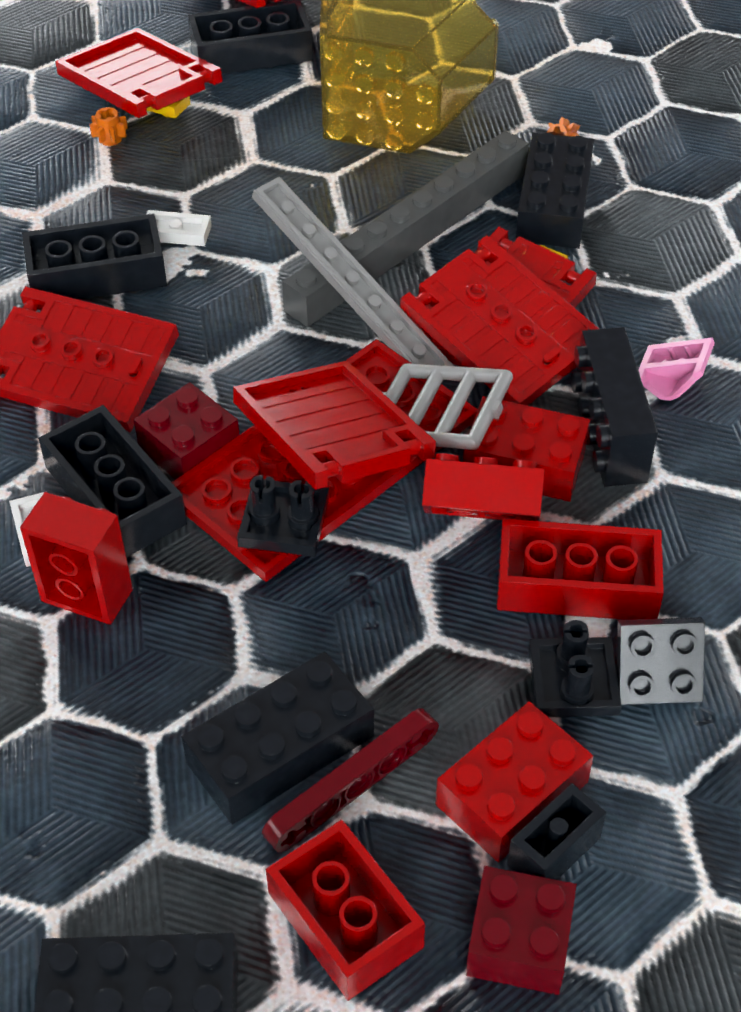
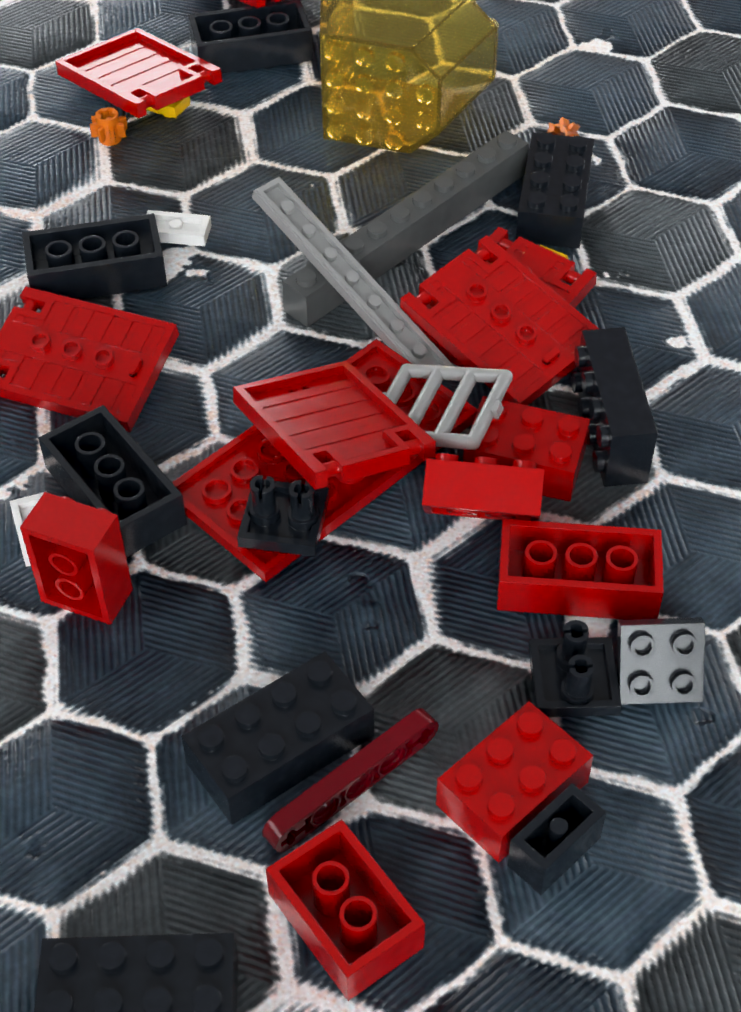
dark red brick [133,382,240,480] -> none
dark red brick [466,866,577,995] -> none
bright pink slope [638,337,715,401] -> none

